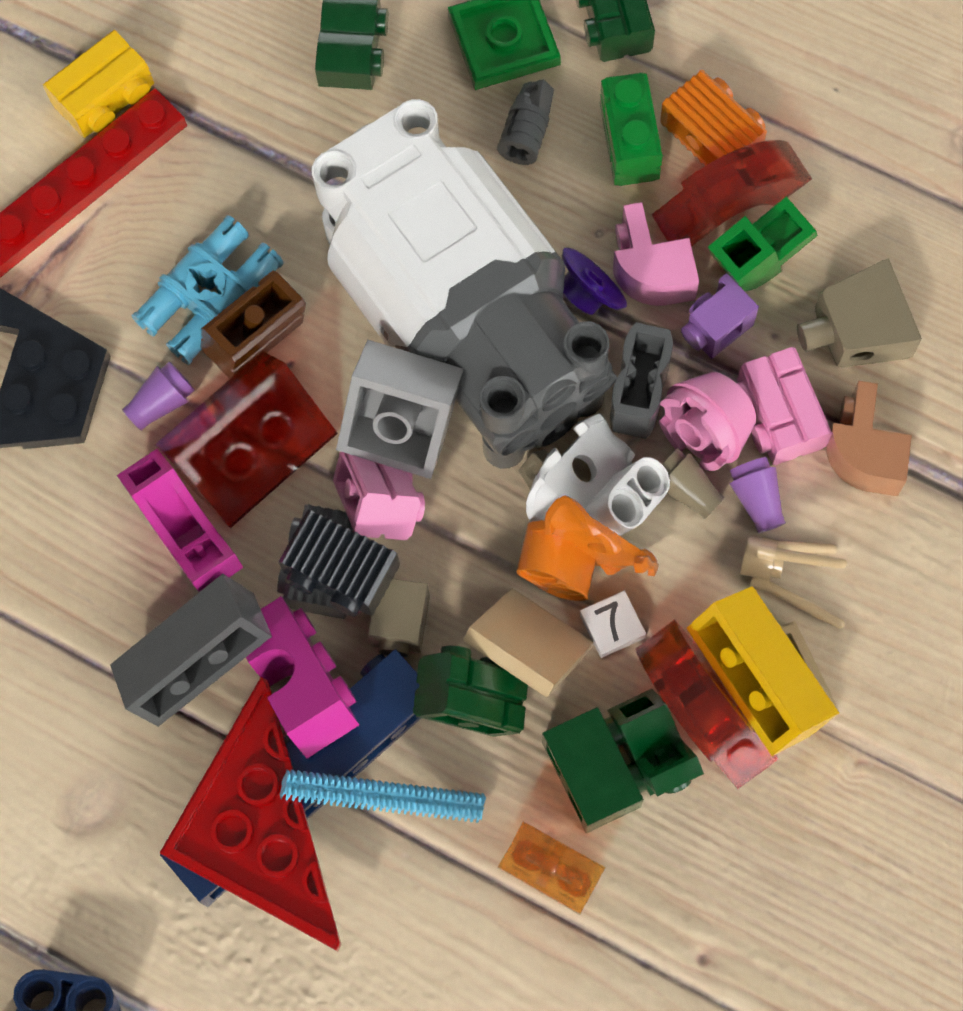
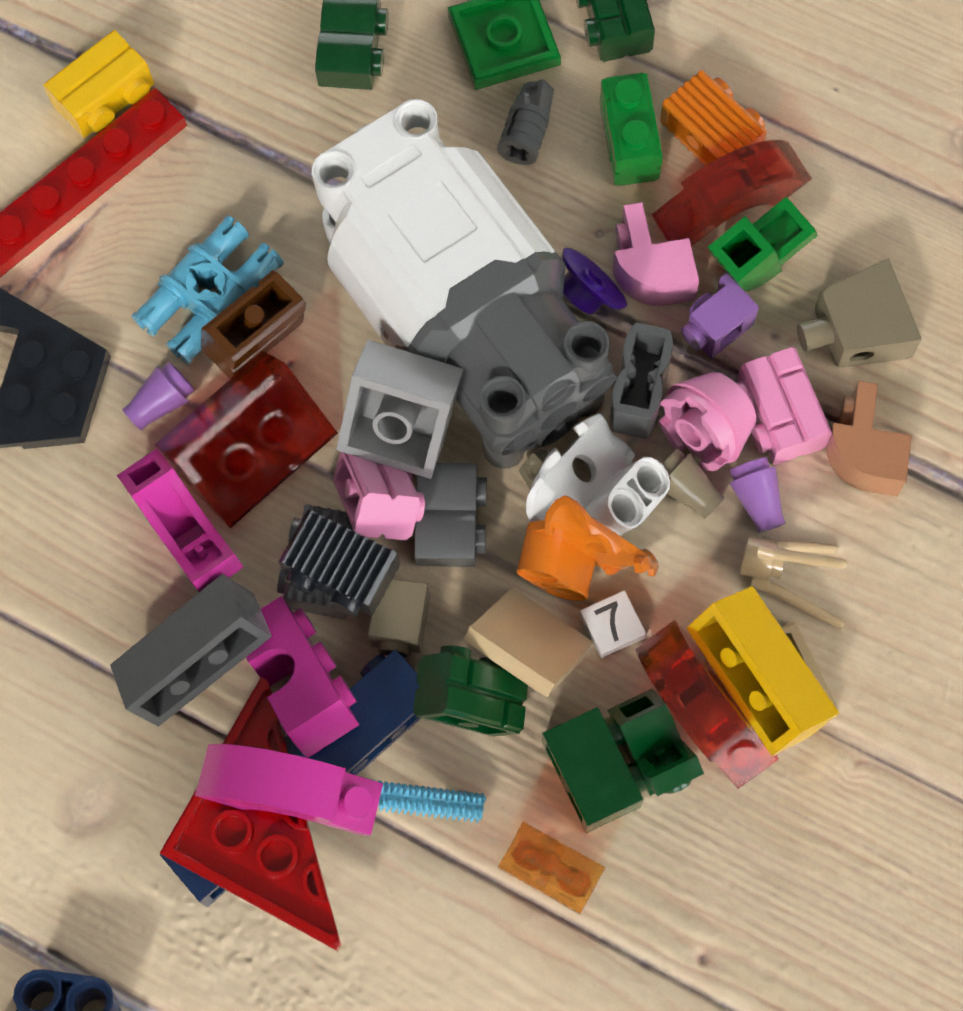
none -> dark pink arch [195,744,383,836]
none -> dark grey brick [415,463,487,567]

